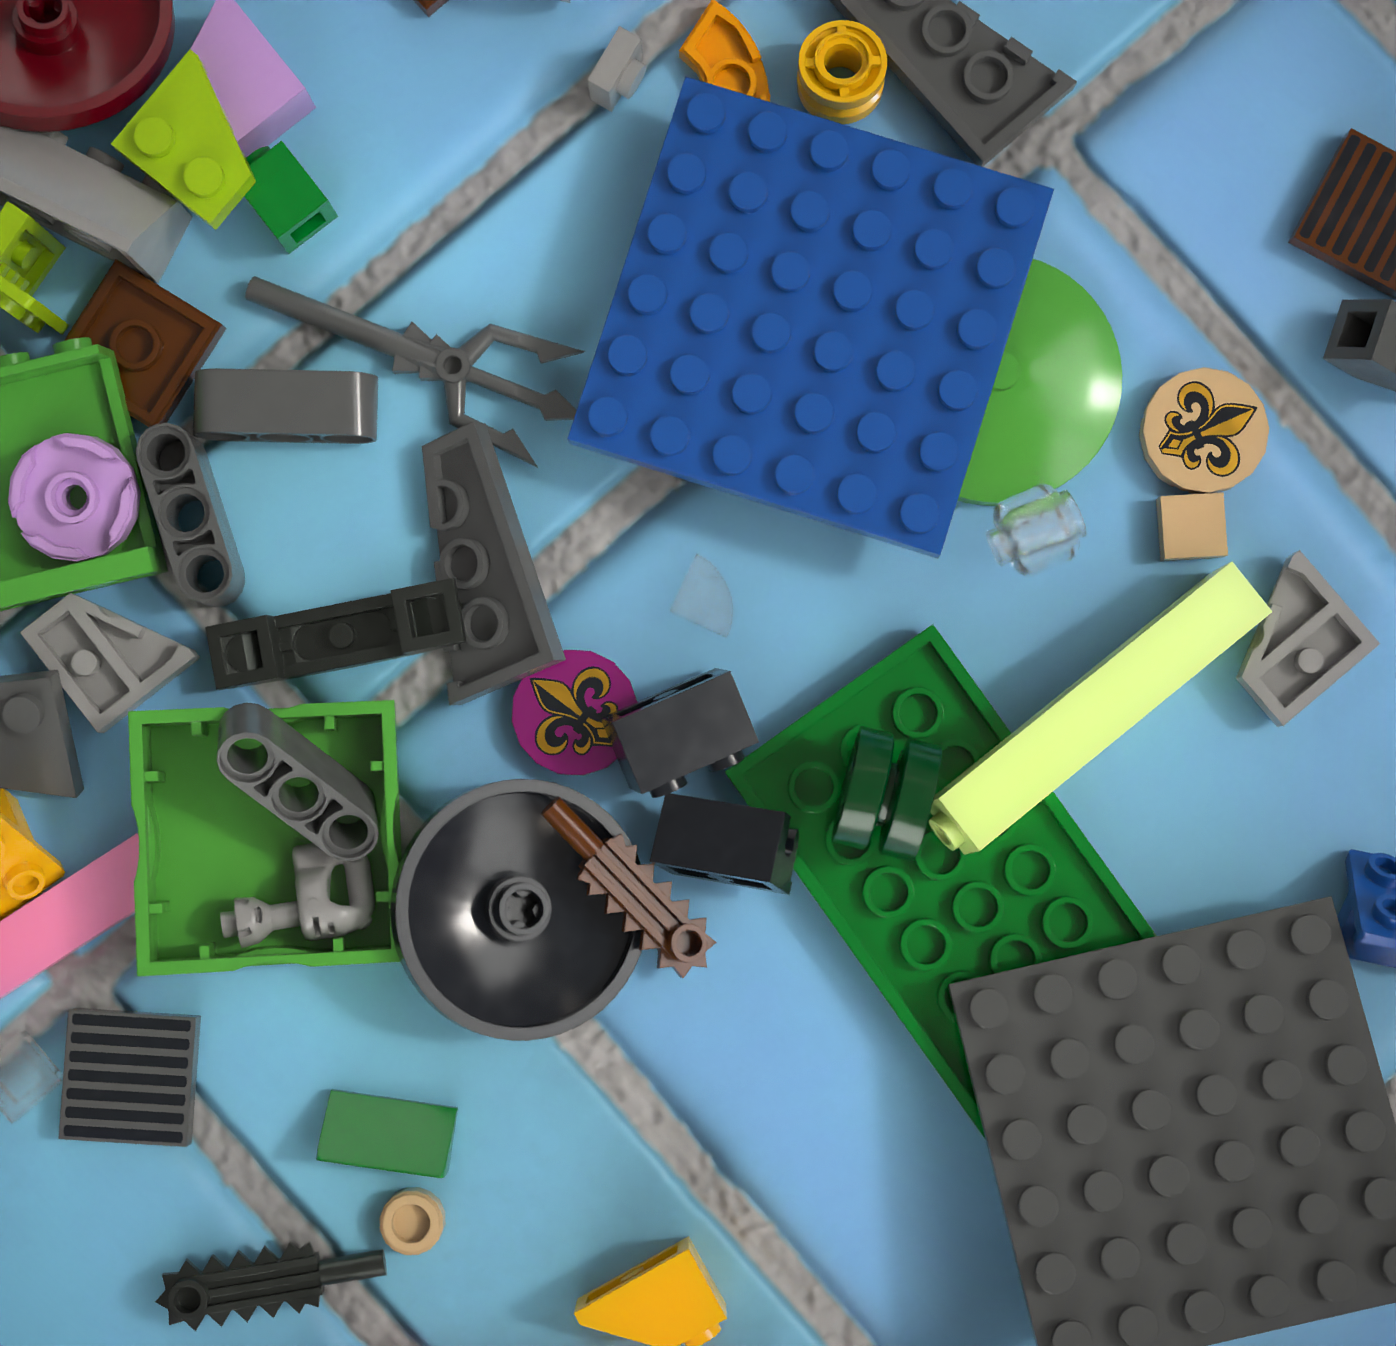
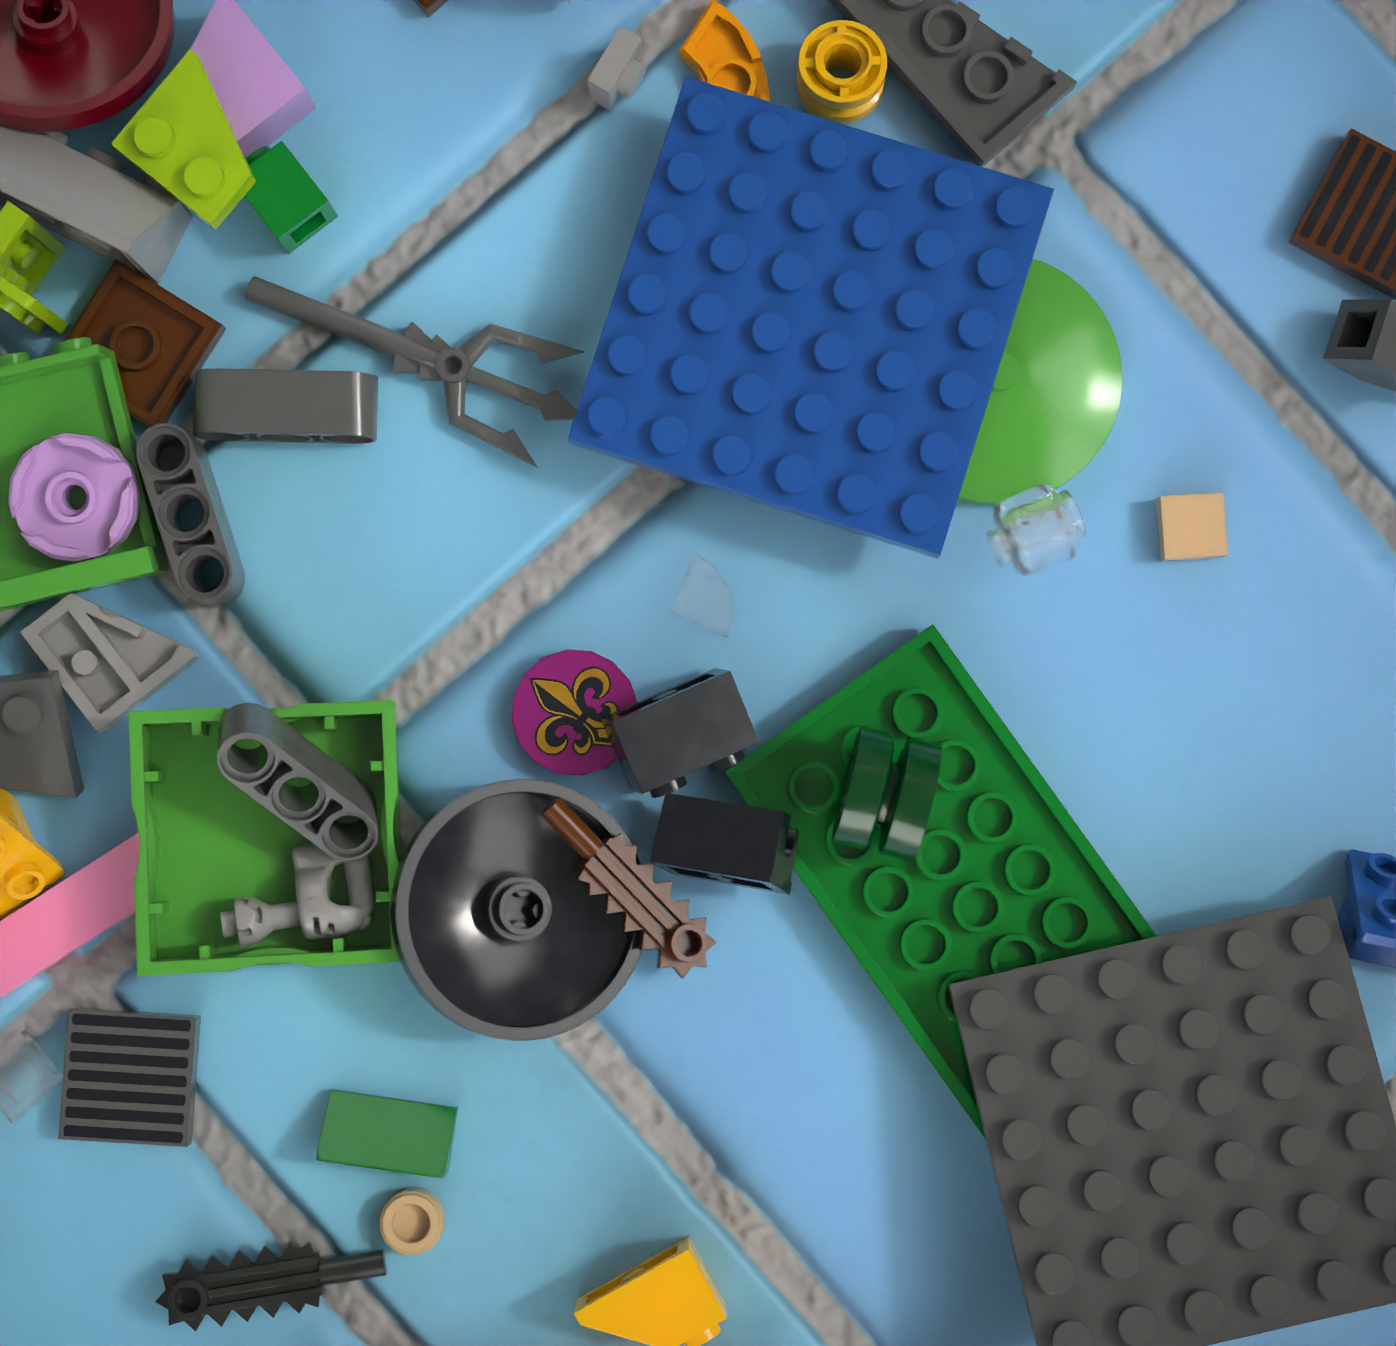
pearl dark grey slope [205,578,467,690] -> none
dark grey wing [422,421,566,705] -> none
yellowish green brick [929,562,1272,855] -> none
tan tile [1139,367,1269,494] -> none
light grey wing [1236,550,1380,727] -> none

